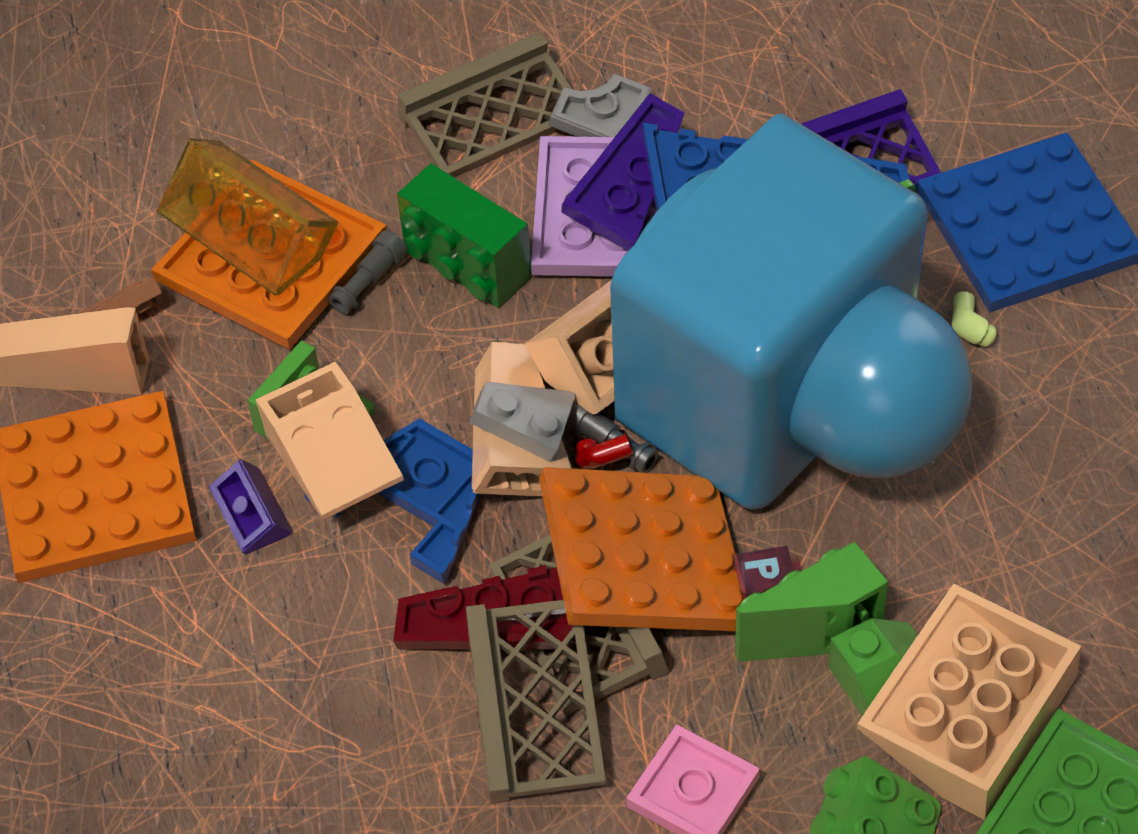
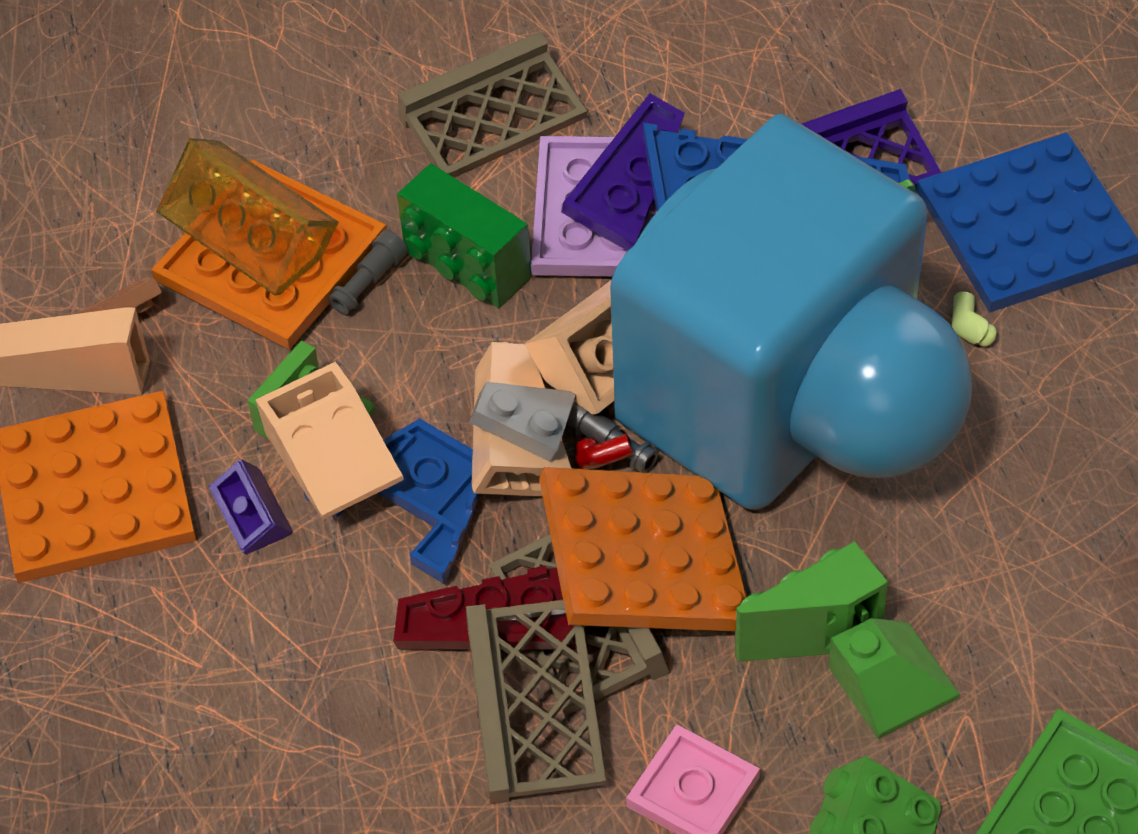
light grey tile [548,74,652,137] -> none
clear pink brick [732,546,802,600] -> none
light nougat slope [857,584,1081,820] -> none

